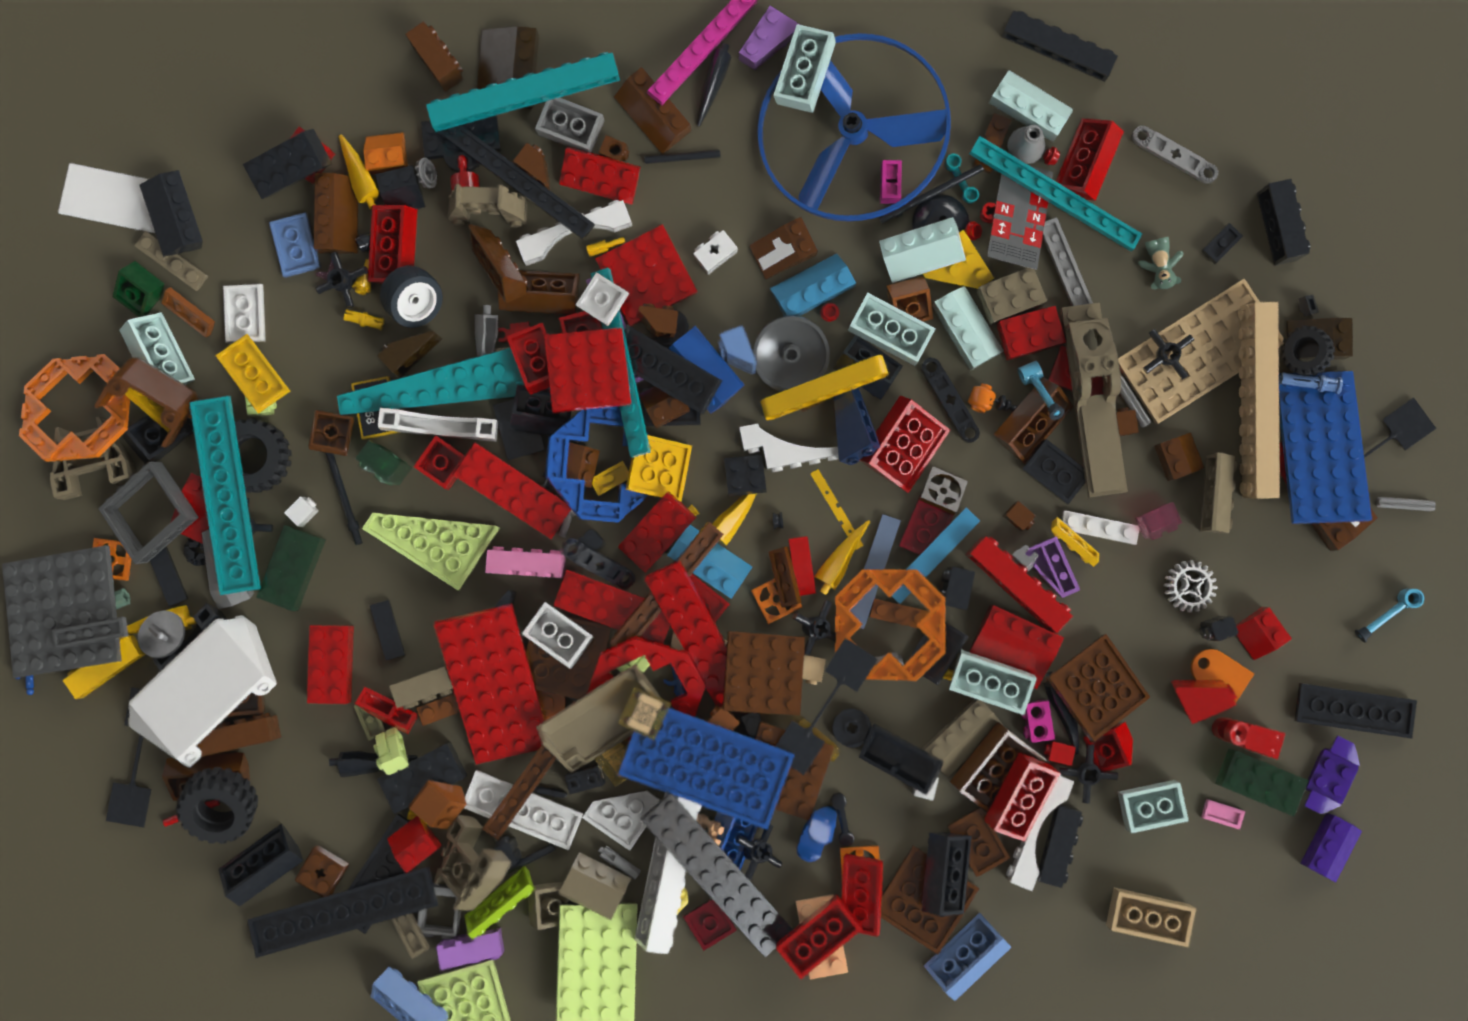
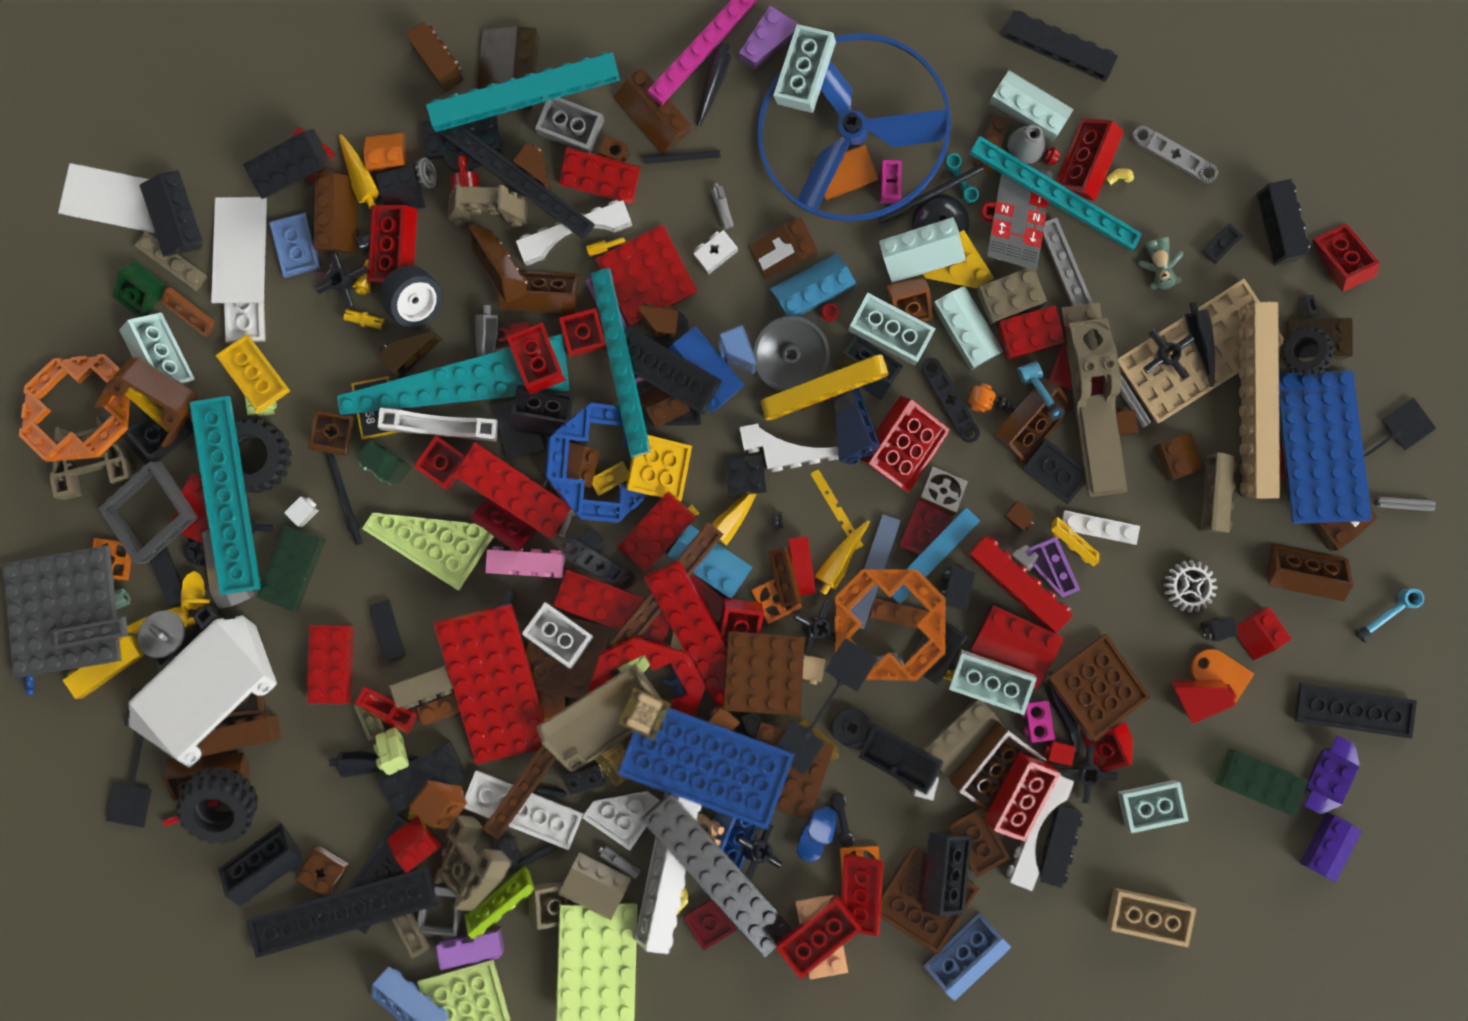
red plate [544,328,631,413] -> none
white plate [576,272,629,326] -> none
red plate [965,222,982,241] -> none
clear pink brick [1135,502,1182,540] -> none
bright pink tile [1201,799,1245,830] -> none
red piece [1212,717,1286,760] -> none
medium blue pin [1280,372,1343,394] -> none
none -> yellow piece [180,571,210,610]
none -> white sticker [211,197,267,303]
none -> dark red plate [470,499,537,552]
none -> light grey piece [711,183,734,229]
none -> red brick [718,598,764,644]
none -> orange tile [812,145,879,201]
none -> light yellow arm [1104,169,1134,186]
none -> black piece [1185,302,1215,387]
none -> reddish brown slope [1266,544,1354,601]
none -> red slope [1313,223,1380,292]

